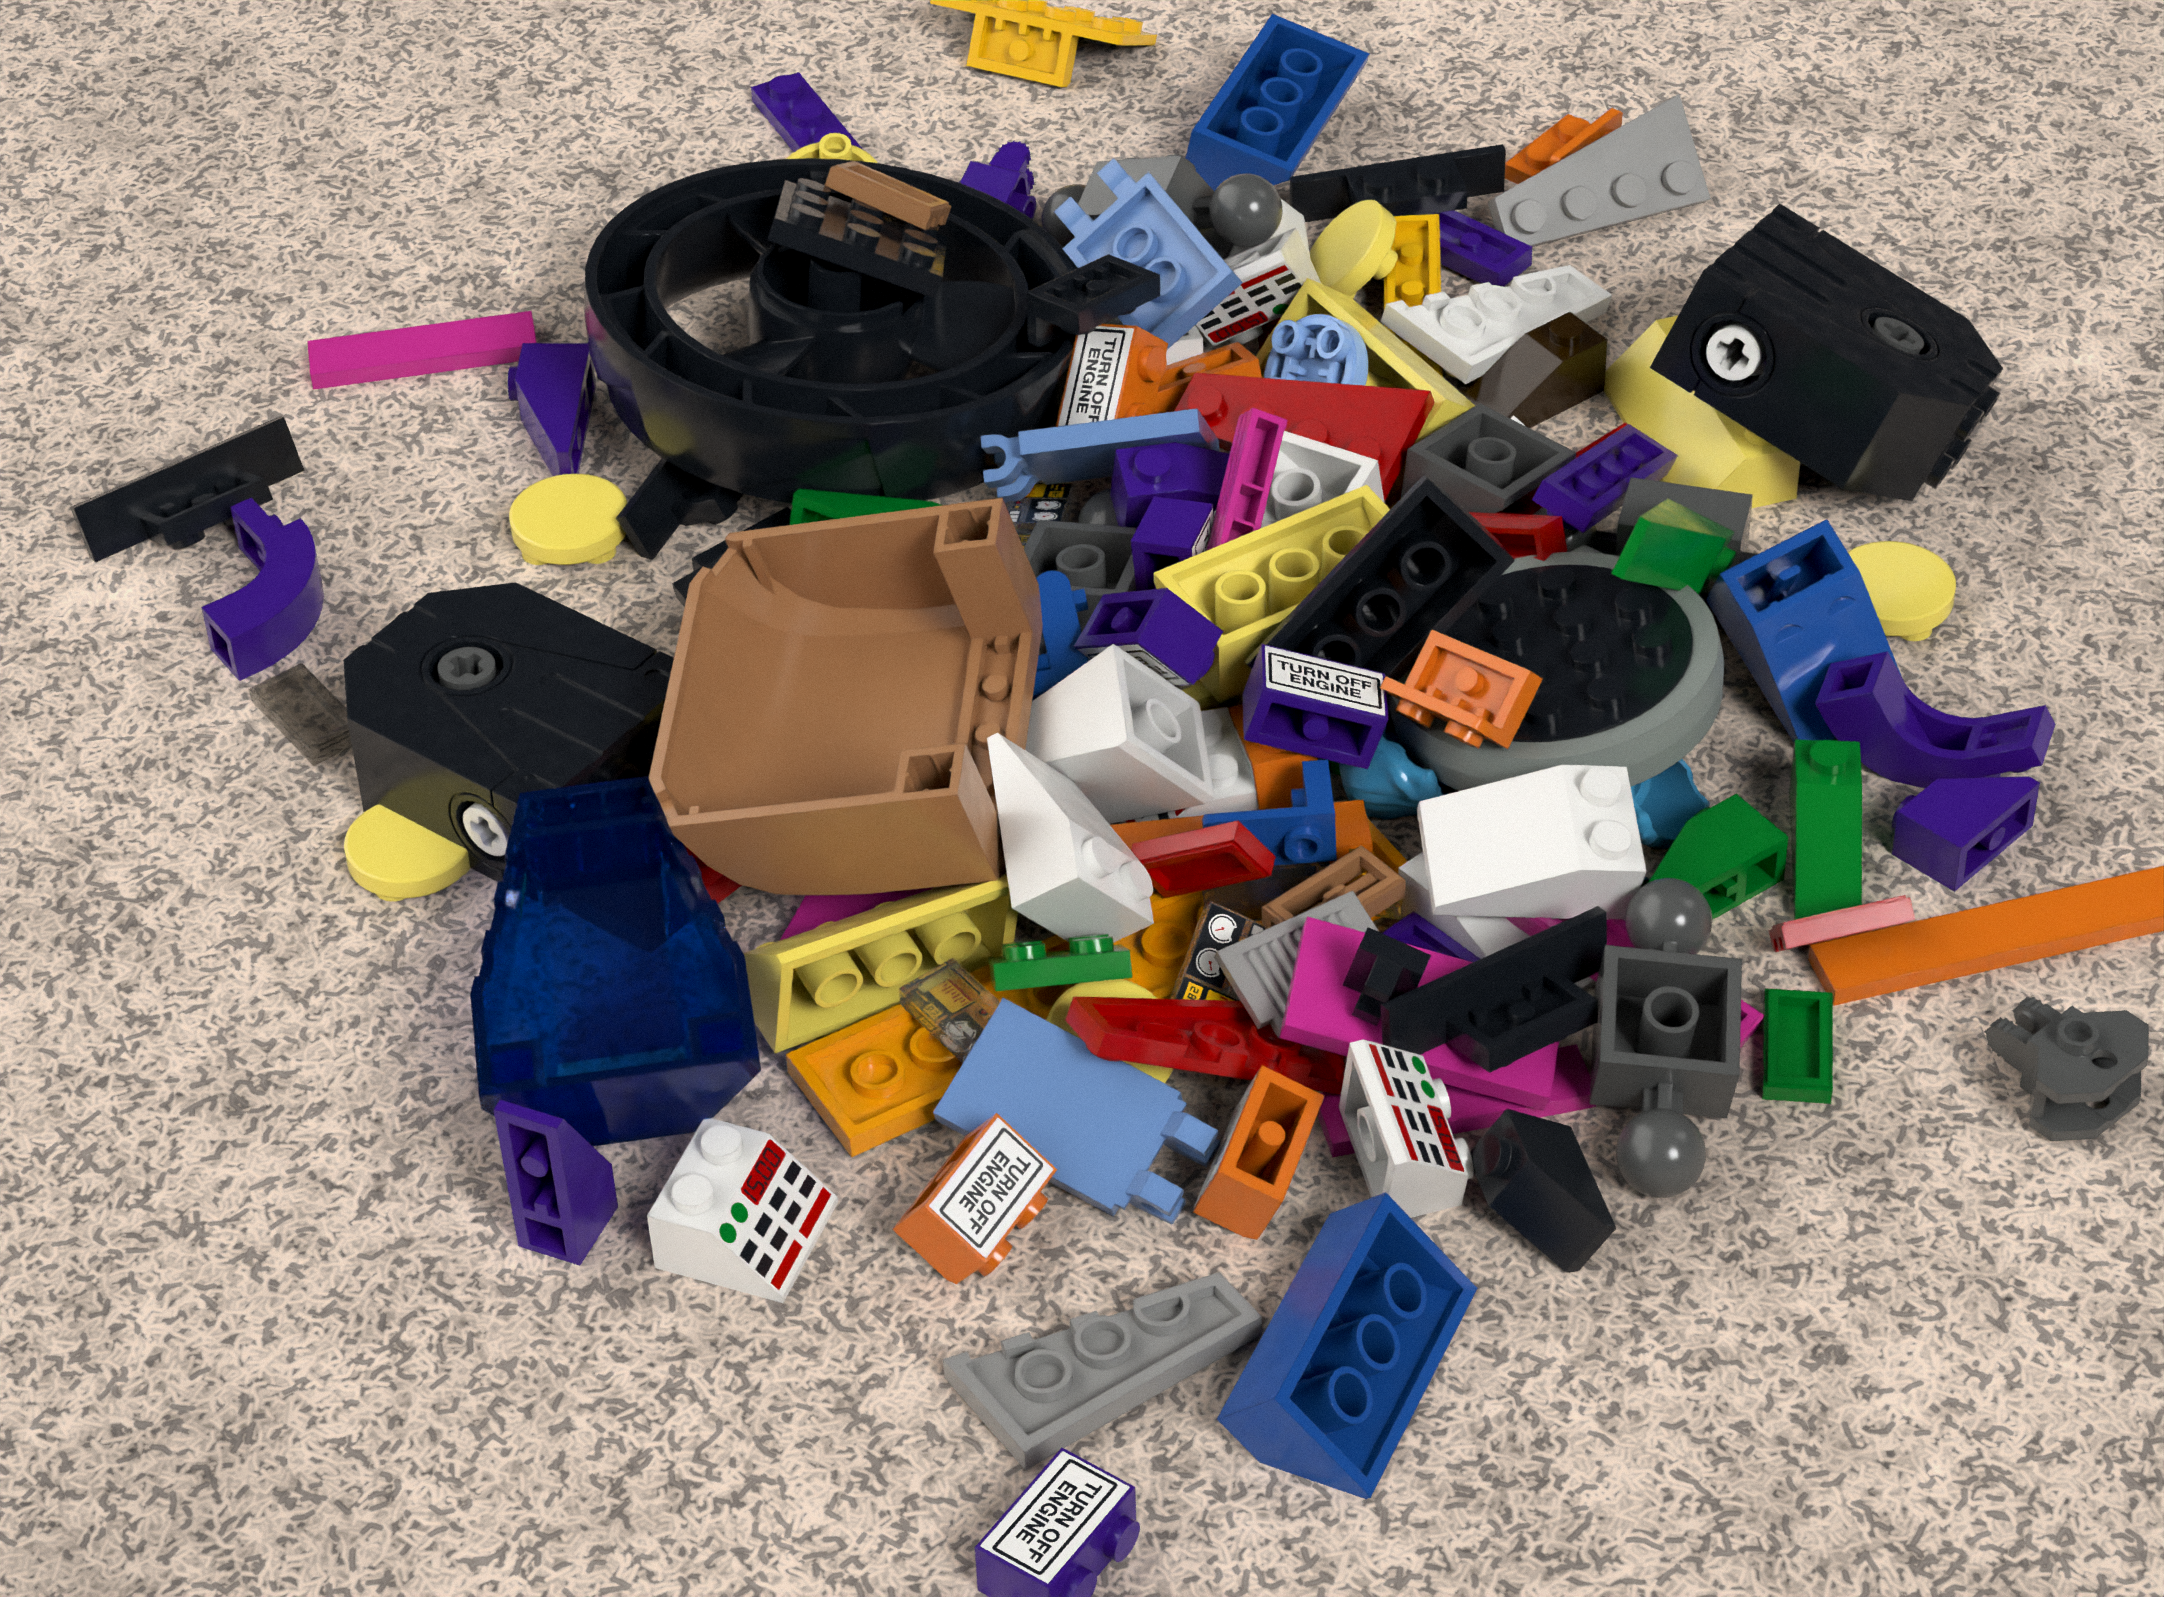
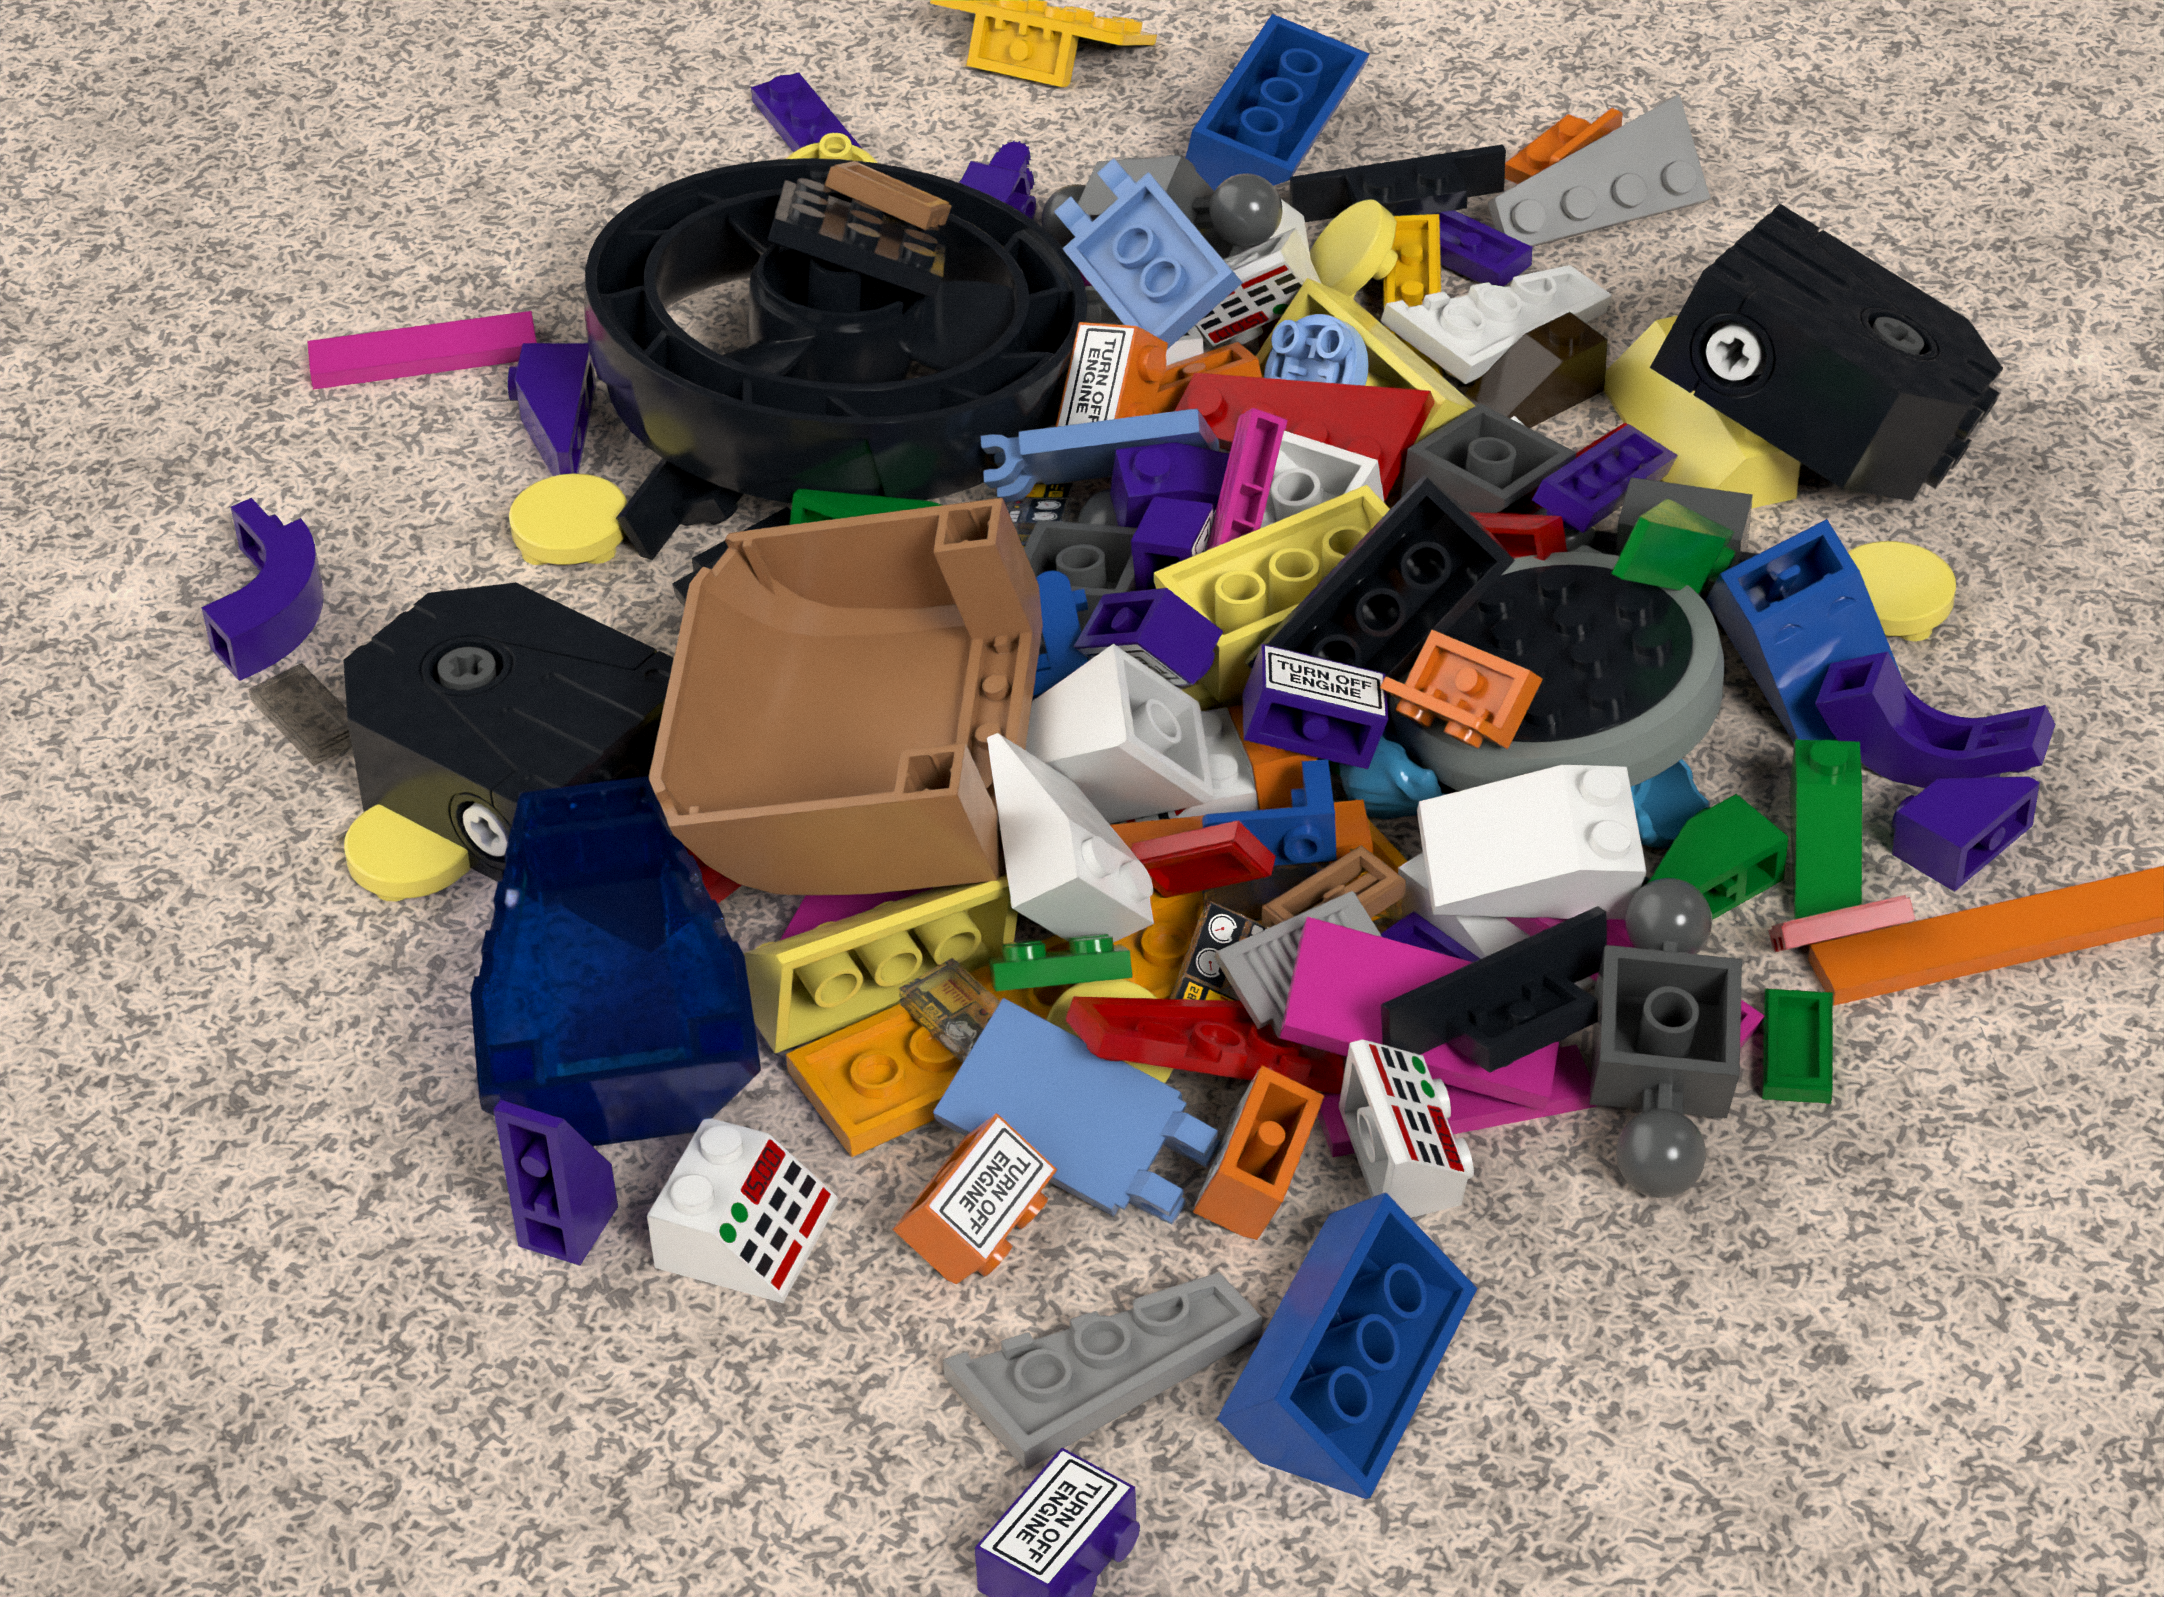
black bracket [70,416,305,562] -> none
black bracket [1027,254,1160,347] -> none
black tile [1343,927,1431,1026] -> none
black slope [1470,1109,1616,1273] -> none
dark grey hinge [1984,996,2149,1141] -> none

